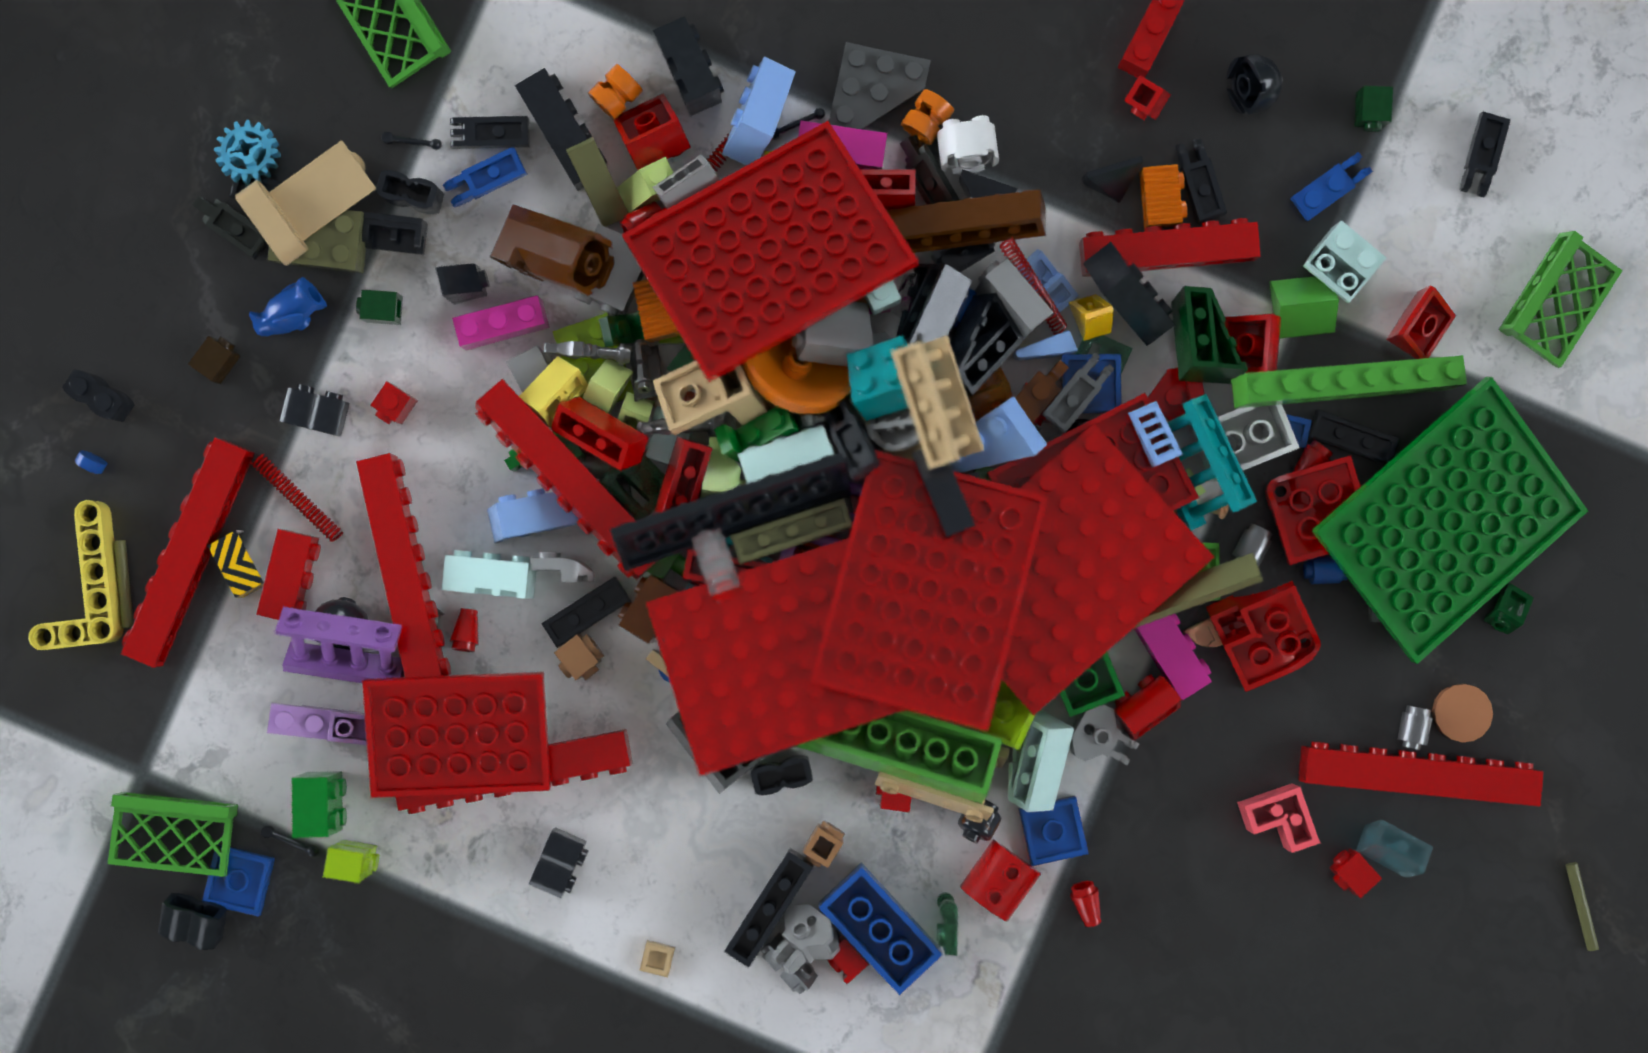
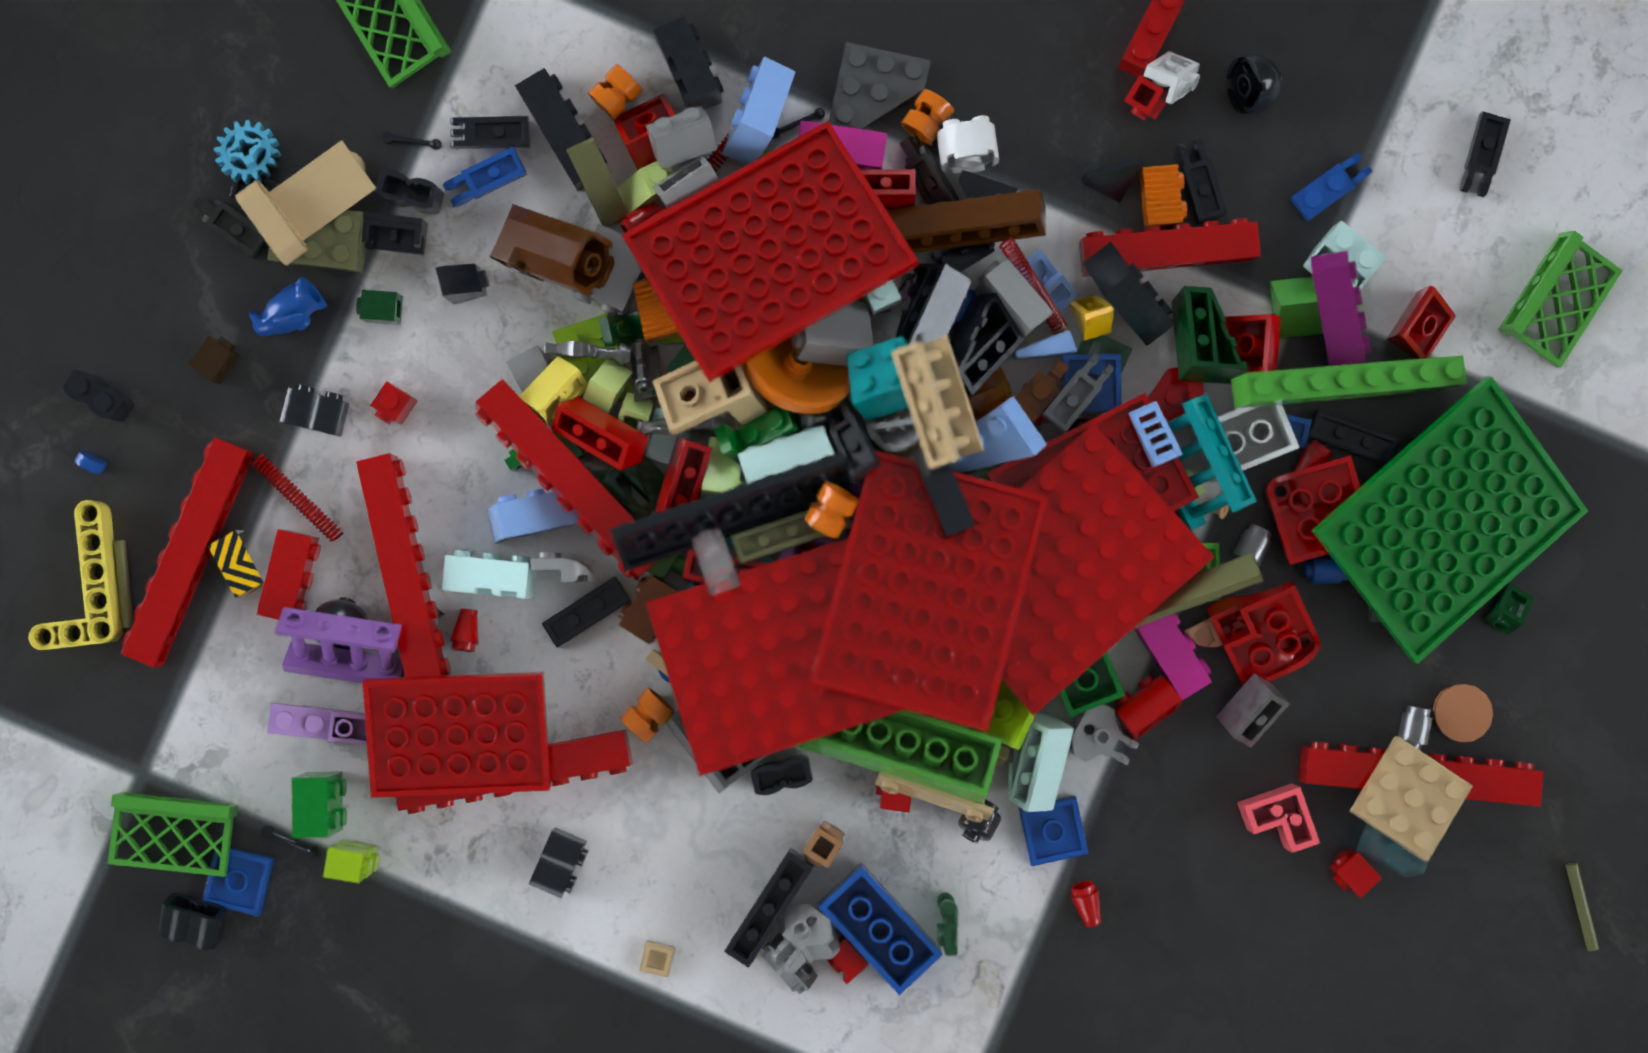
dark pink brick [452,295,550,350] -> none
medium nougat brick [554,634,604,681] -> none
red brick [960,839,1041,922] -> none
dark green brick [1355,85,1393,132] -> none
none -> orange wheel [620,687,676,743]
none -> light grey brick [646,106,717,169]
none -> orange wheel [804,482,859,538]
none -> white bracket [1144,52,1200,104]
none -> flat silver brick [1216,673,1290,747]
none -> magenta brick [1311,250,1371,366]
none -> tan plate [1350,736,1473,861]

